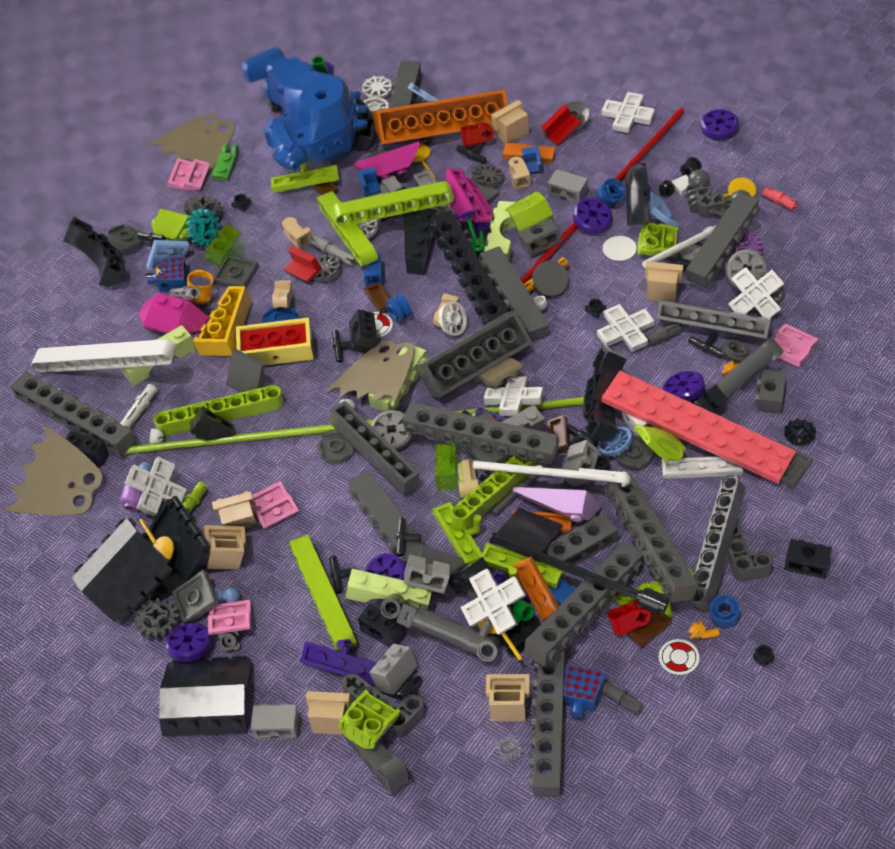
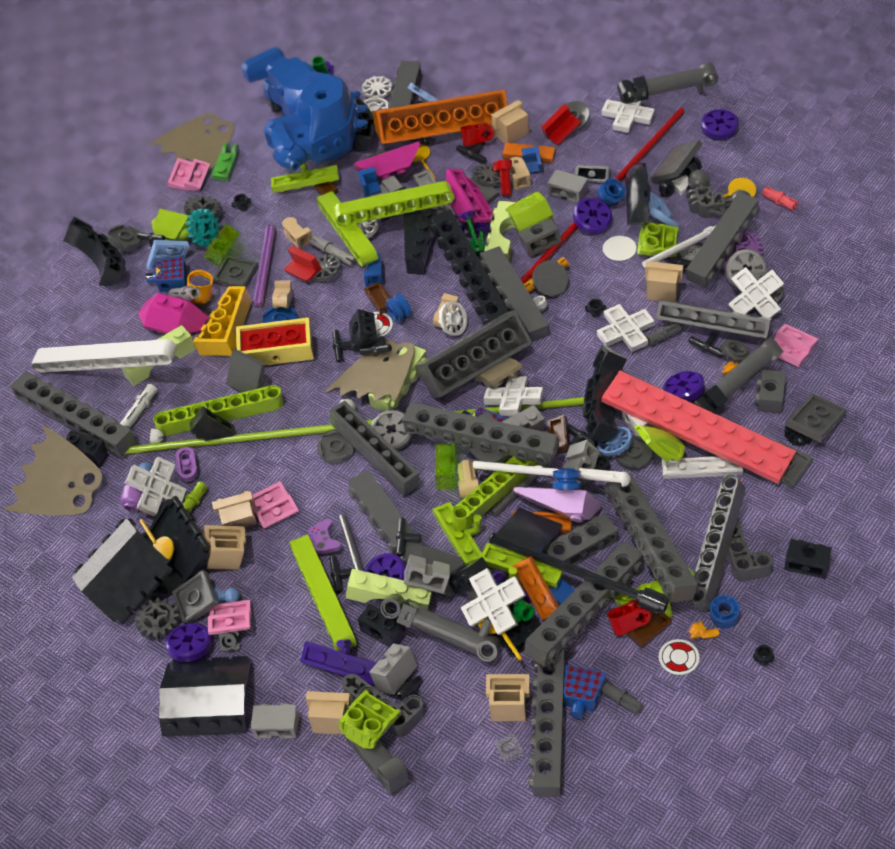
none -> medium lavender plate [175,447,198,482]
none -> medium lavender axle [253,225,276,307]
none -> medium lavender piece [308,519,341,554]
none -> flat silver bar [339,514,363,571]
none -> black piece [359,336,392,356]
none -> red piece [493,159,513,196]
none -> blue wheel [553,468,581,490]
none -> black slope [575,165,610,183]
none -> dark grey piece [617,63,719,104]
none -> dark grey tile [650,140,702,183]
none -> dark grey tile [785,393,847,443]

